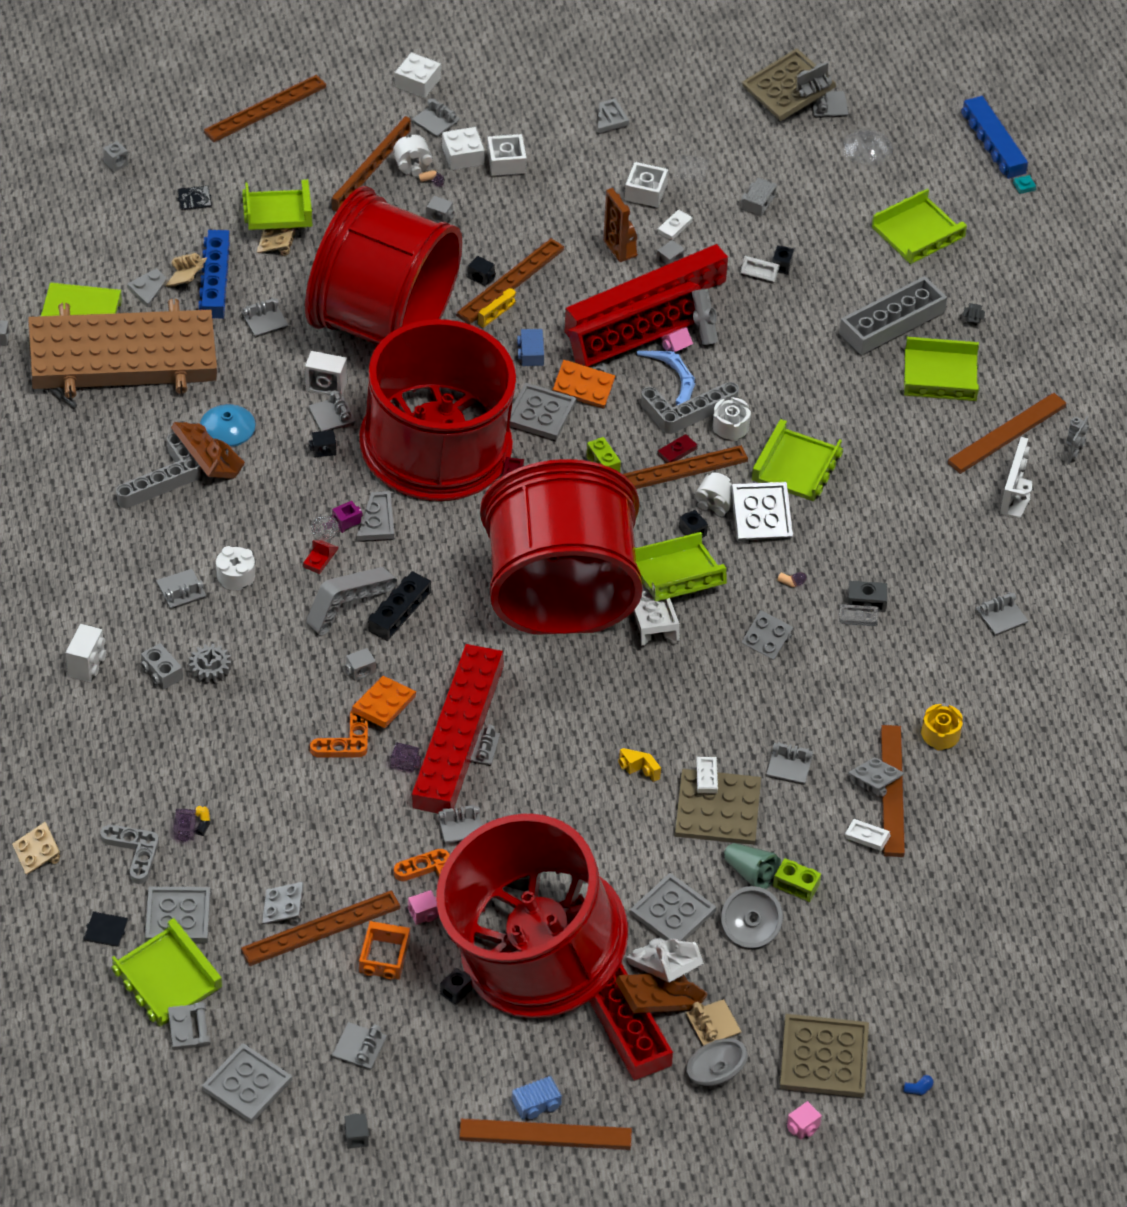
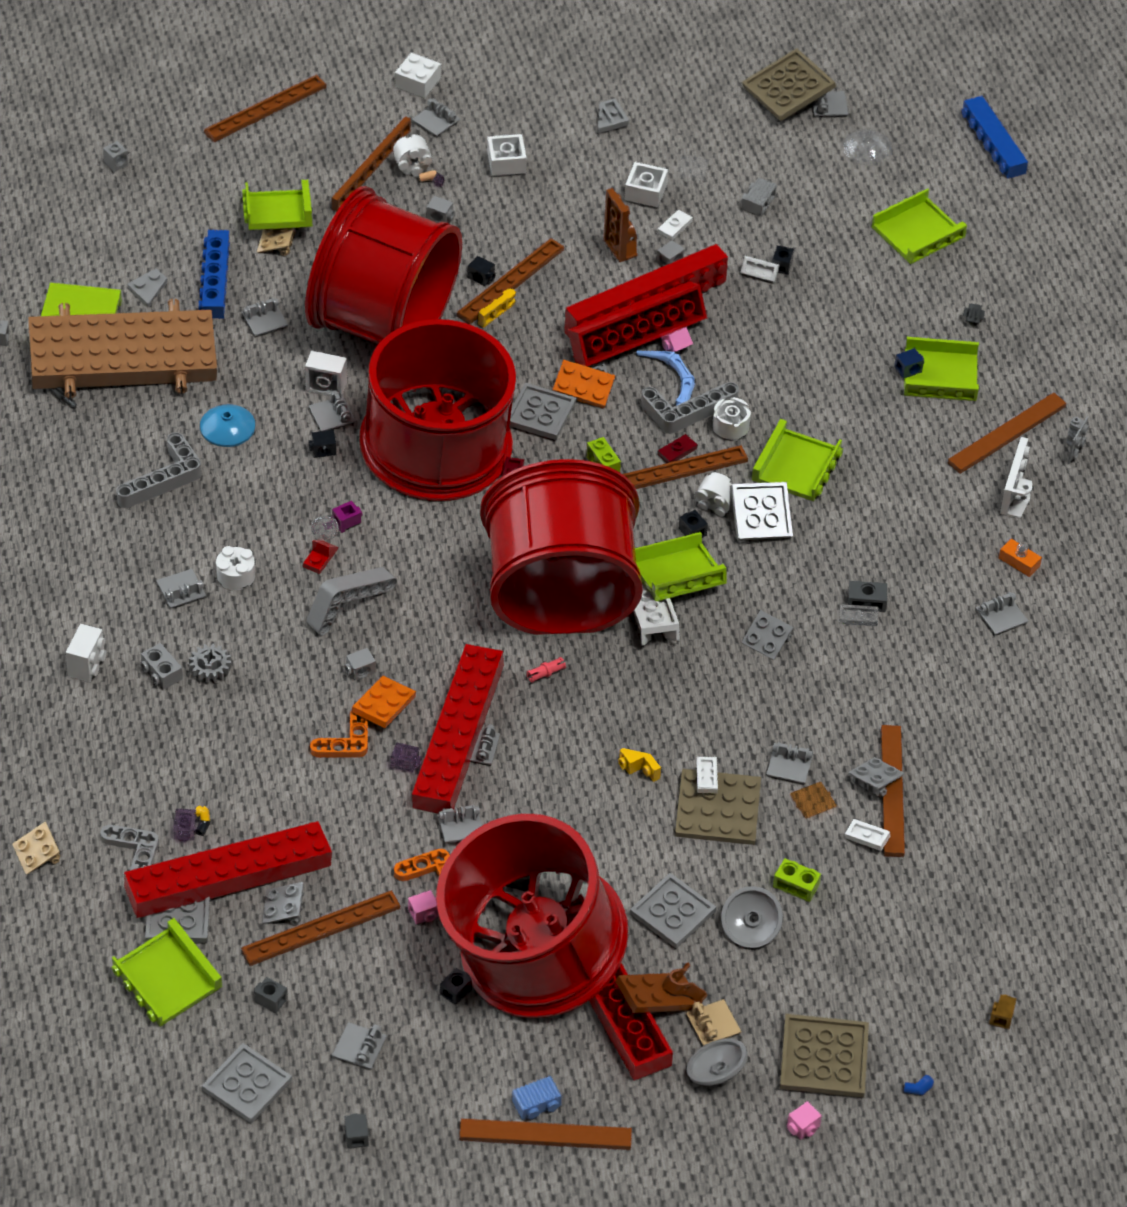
black piece [84,911,128,947] -> none
tan hinge [165,253,207,287] -> none
light grey plate [168,1002,211,1050] -> none
dark orange plate [171,422,245,479] -> none
piece [178,186,212,211] -> none
light grey wing [357,491,394,541] -> none
orange window [359,921,410,980] -> none
black brick [368,571,431,641] -> none
white brick [442,127,484,170] -> none
medium blue brick [517,329,544,366] -> none
white plate [626,938,704,982] -> none
light grey piece [692,289,718,345] -> none
sand green cone [724,843,781,889] -> none
arm [777,572,807,588] -> none
light grey hinge [797,62,833,97] -> none
light grey brick [839,276,947,355] -> none
yellow brick [921,704,963,751] -> none
teal plate [1013,175,1036,194] -> none
none -> red brick [124,821,332,918]
none -> dark grey brick [254,977,288,1013]
none -> coral pin [526,657,566,683]
none -> clear orange piece [790,781,837,819]
none -> dark blue brick [894,348,924,379]
none -> pearl gold brick [989,994,1017,1029]
none -> orange piece [999,539,1042,577]

